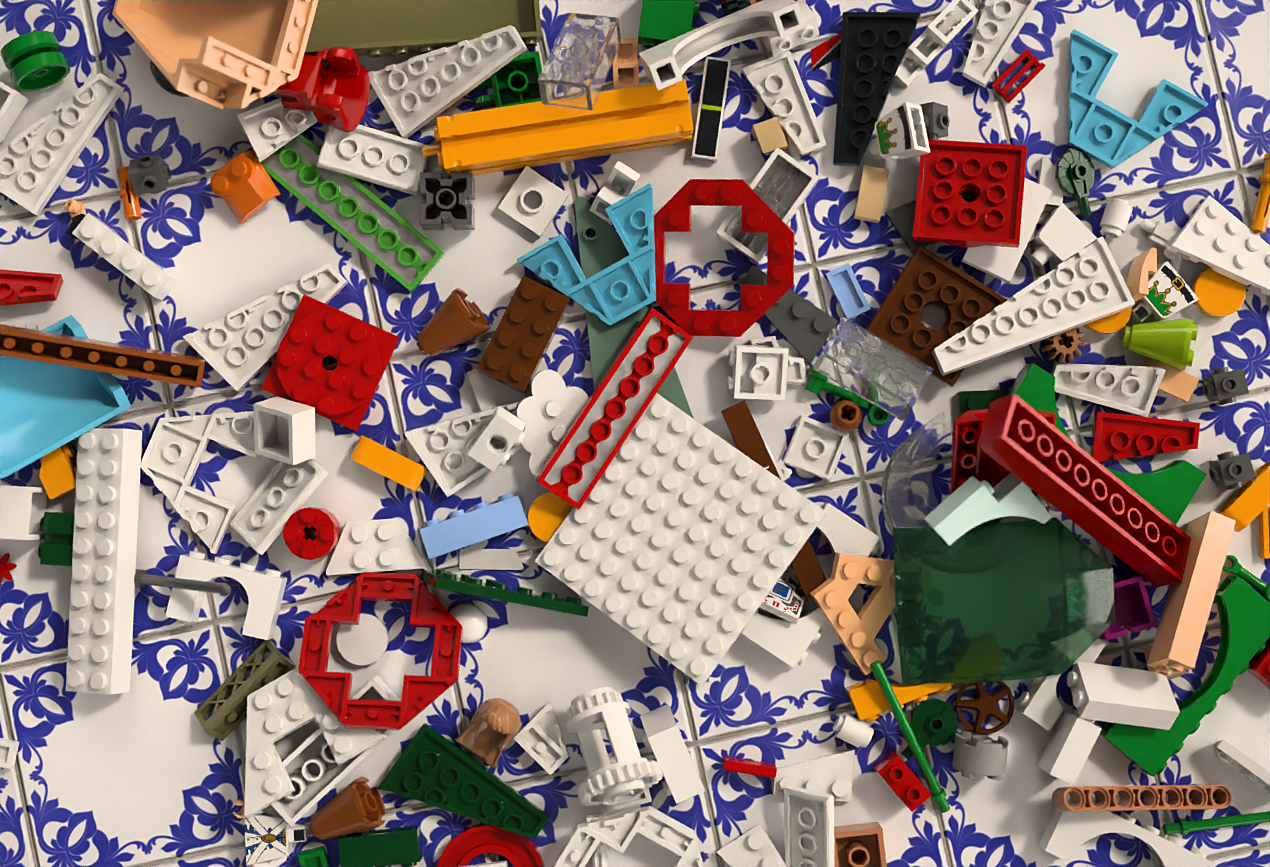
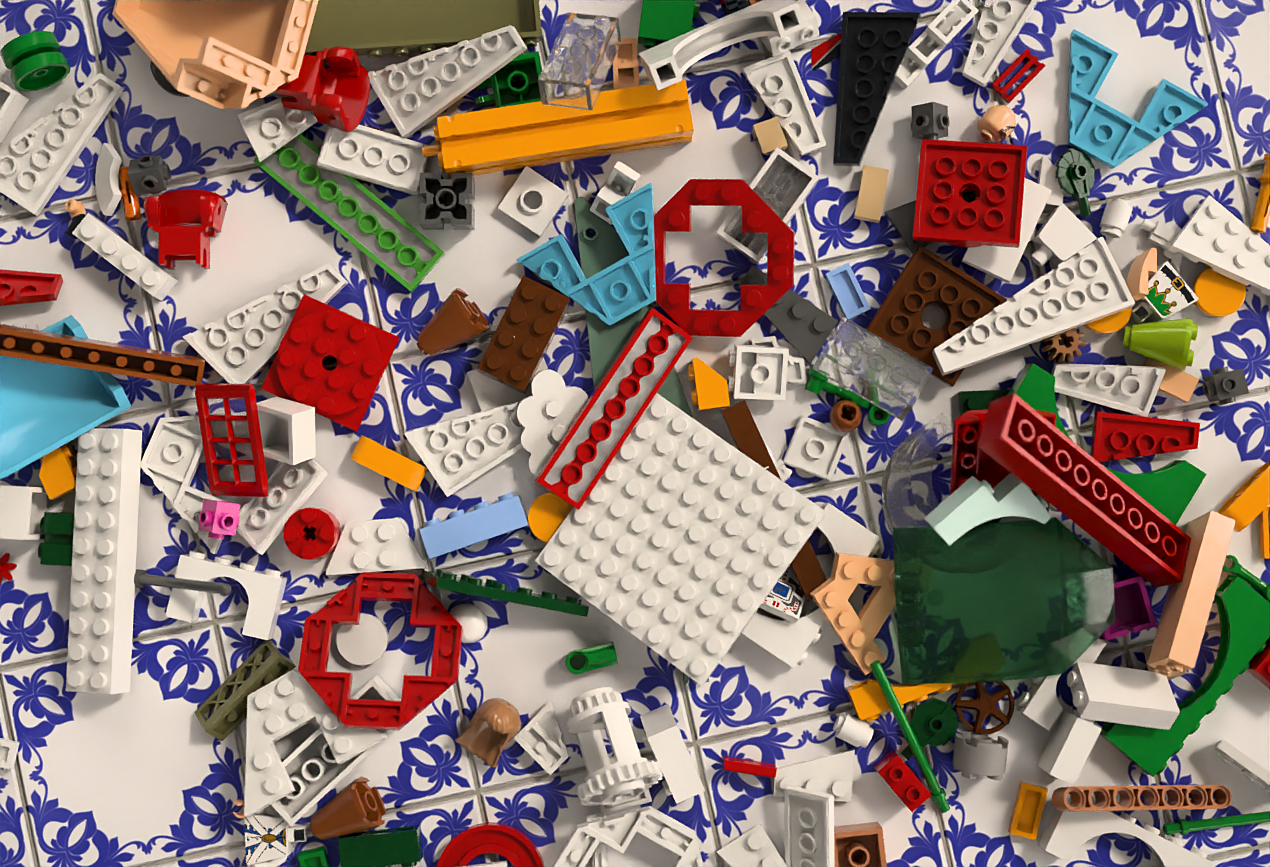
orange slope [210,151,280,223] -> none
dark green wing [378,723,551,839] -> none
white sticker [459,549,524,570] -> none
white brick [467,406,525,471] -> none
black tile [691,56,731,162] -> none
white torso [868,102,930,160] -> none
dark grey brick [1209,451,1256,490] -> none
none -> white tile [95,143,122,216]
none -> red piece [144,189,228,270]
none -> red piece [195,384,269,497]
none -> dark pink brick [199,499,240,539]
none -> green piece [566,642,618,674]
none -> light orange slope [687,358,730,411]
none -> light nougat head [977,105,1016,144]
none -> light orange tile [1008,781,1048,840]

